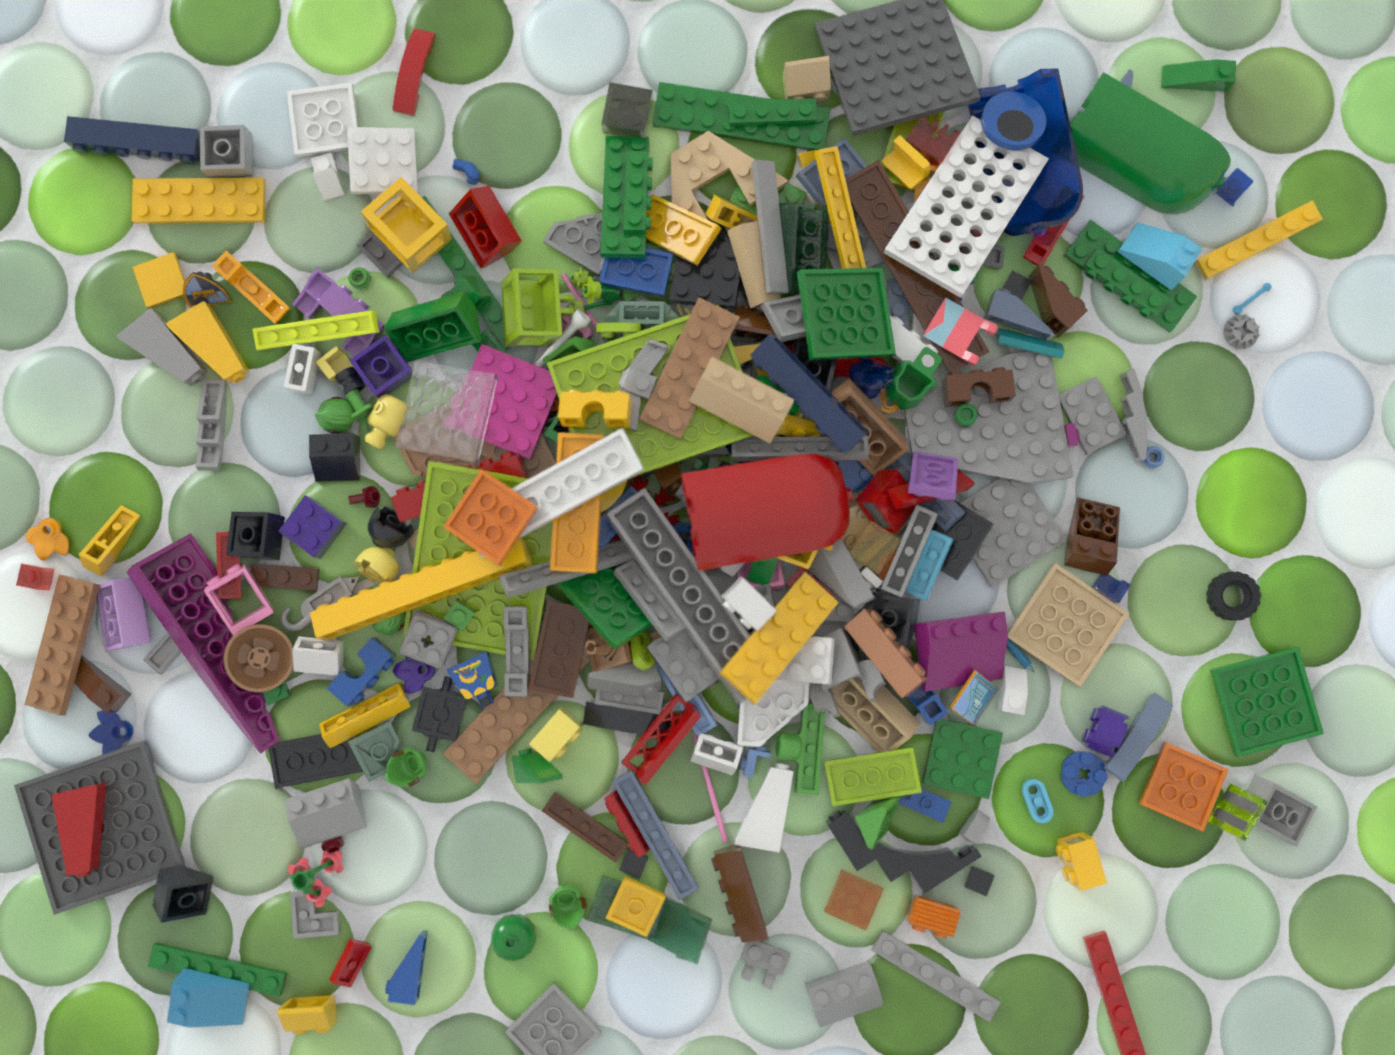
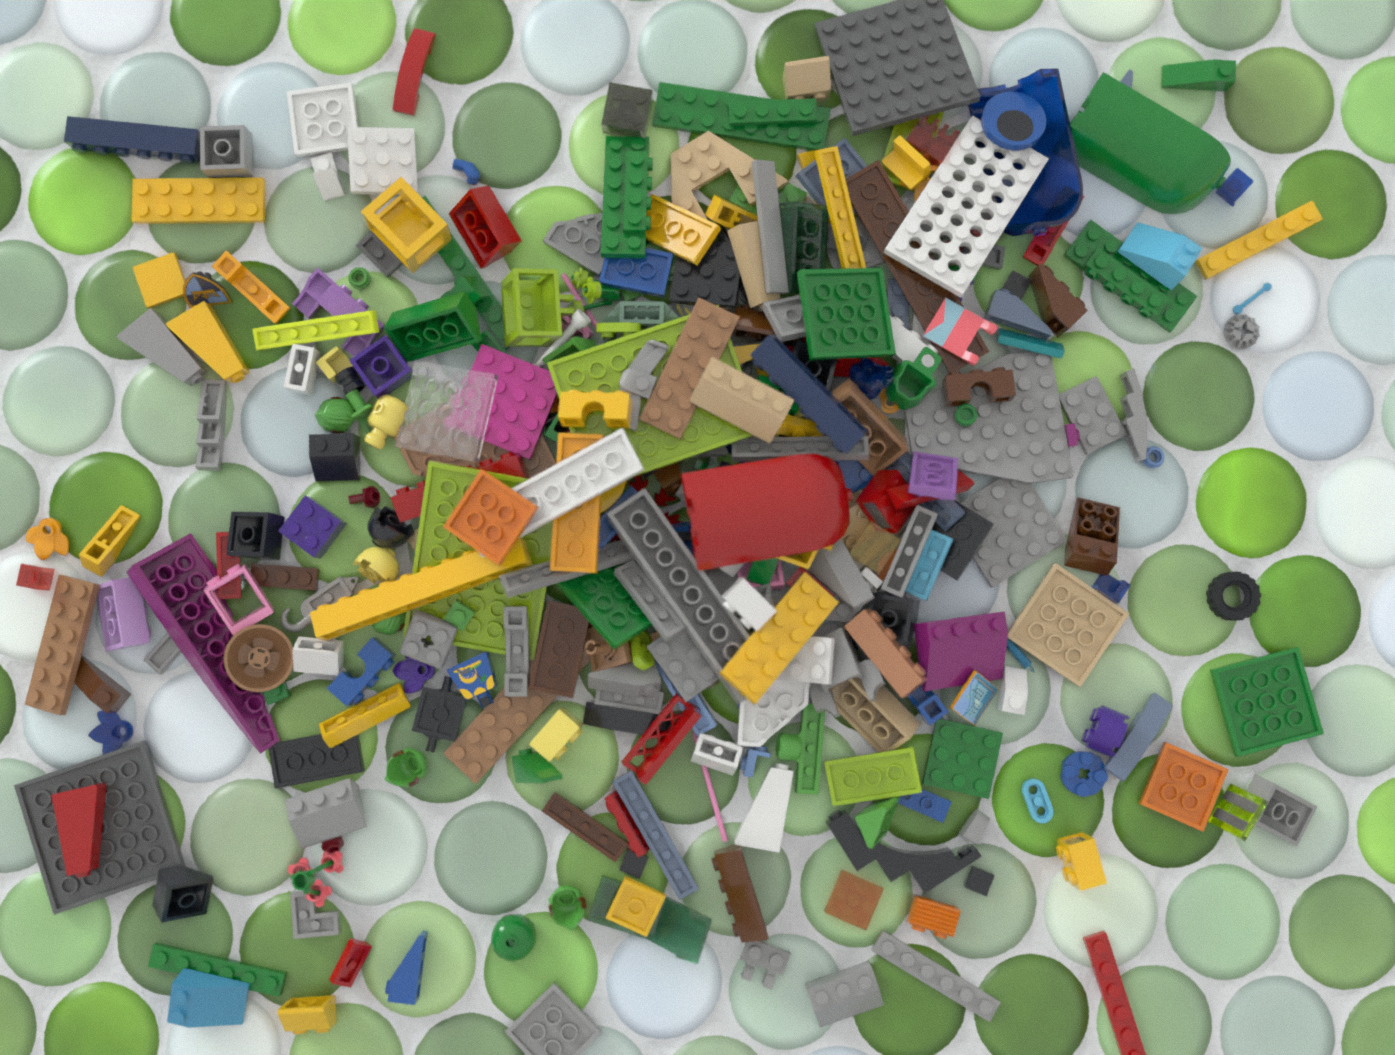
sand green plate [348,720,400,782] -> none

